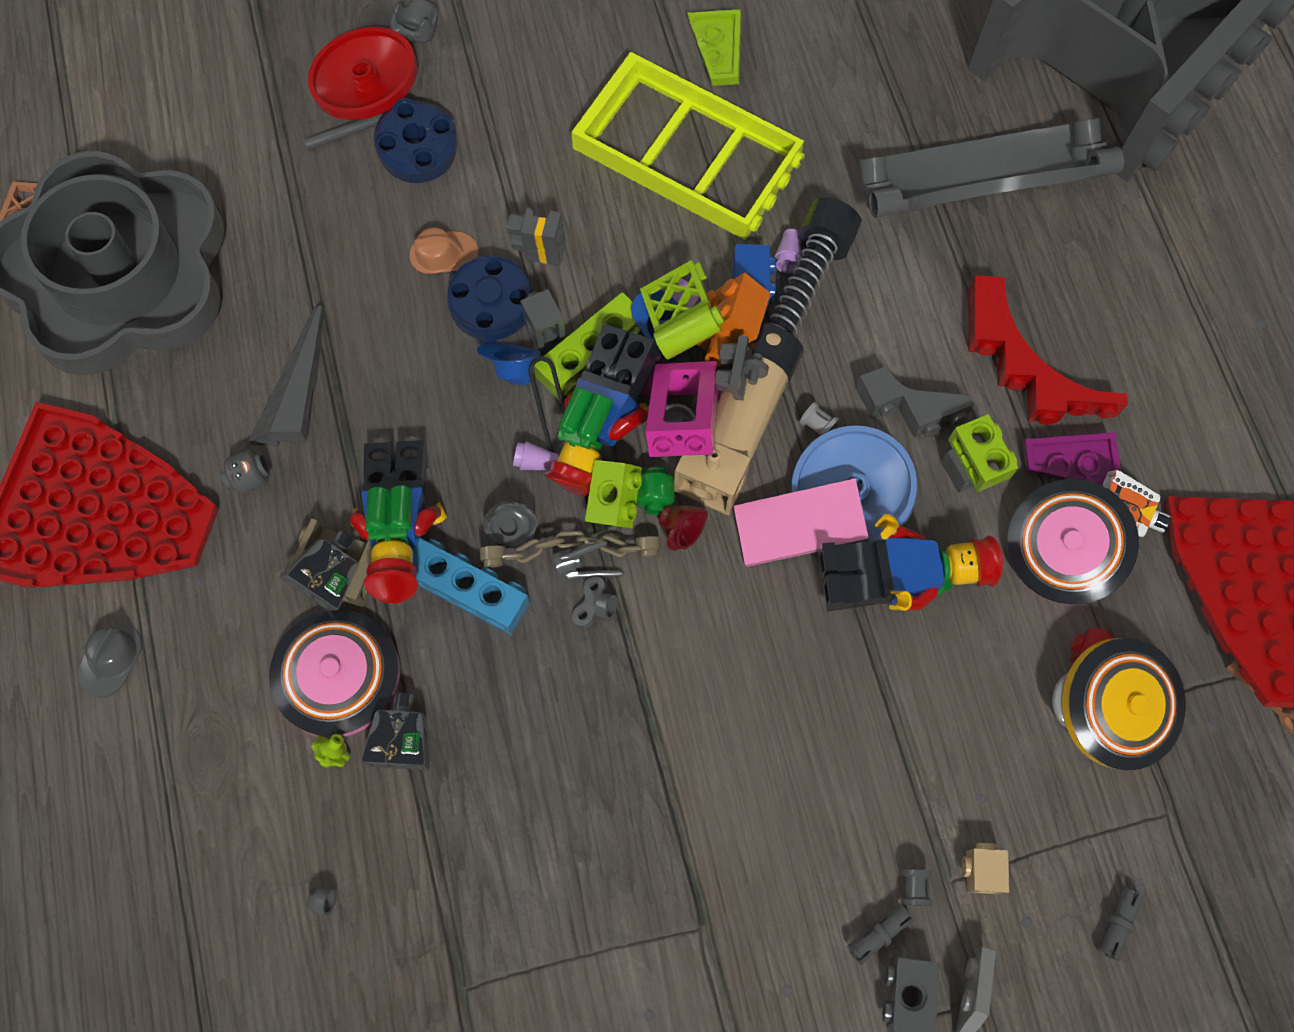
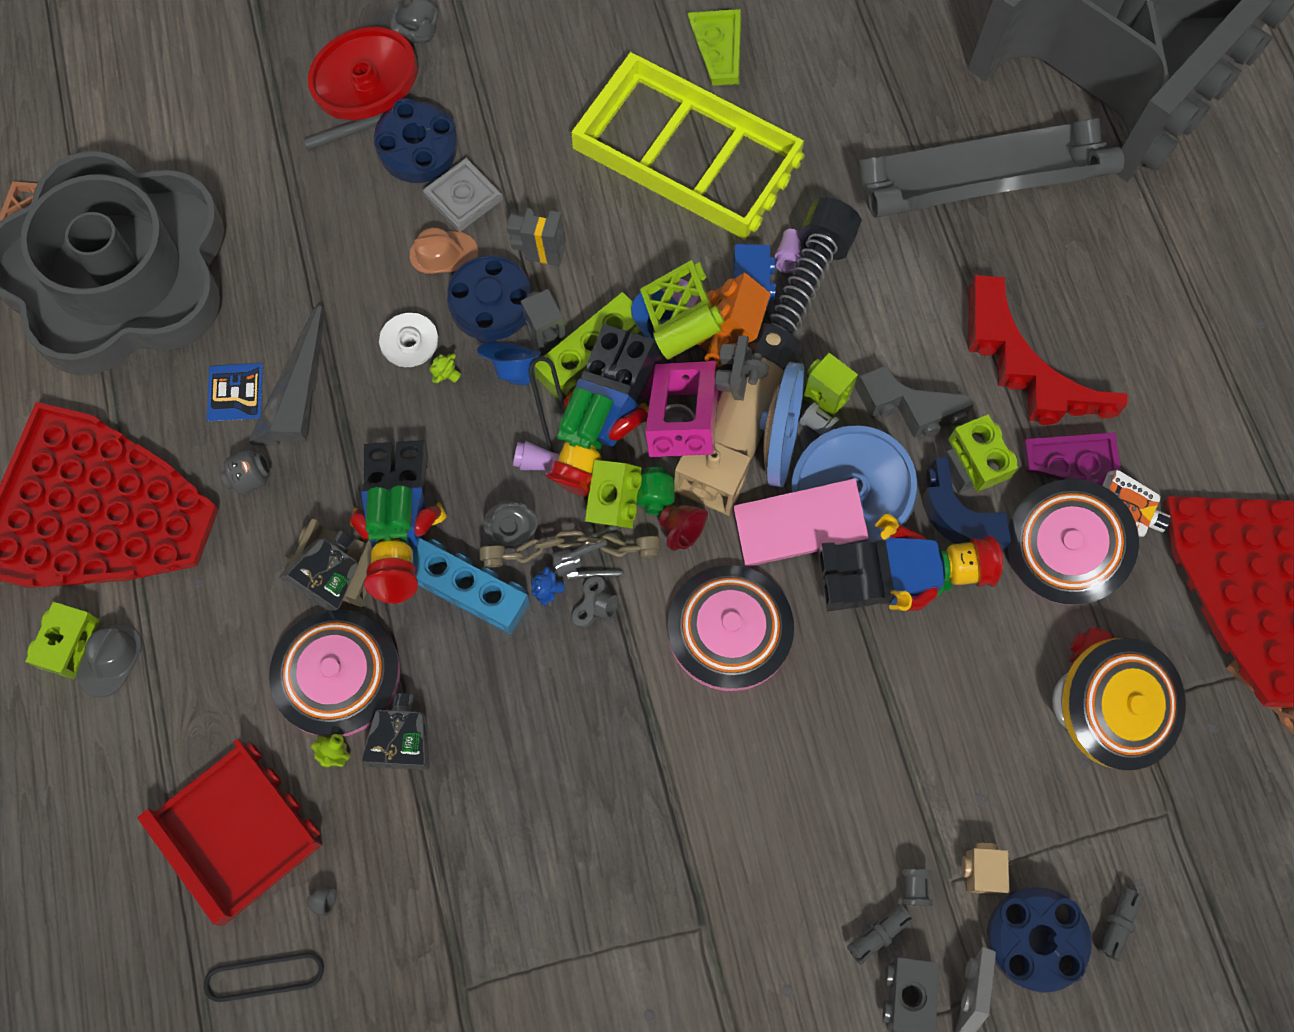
none -> lime brick [25,602,101,680]
none -> red panel [137,739,322,926]
none -> black piece [203,953,324,1002]
none -> sticker [207,363,263,421]
none -> white dish [379,313,439,367]
none -> light grey plate [422,158,503,233]
none -> lime plant [429,354,461,383]
none -> blue plant [531,567,565,606]
none -> dish [667,565,794,691]
none -> medium blue dish [760,361,804,487]
none -> lime brick [803,353,858,418]
none -> dark blue arch [922,457,1011,551]
none -> dark blue piece [987,887,1092,992]

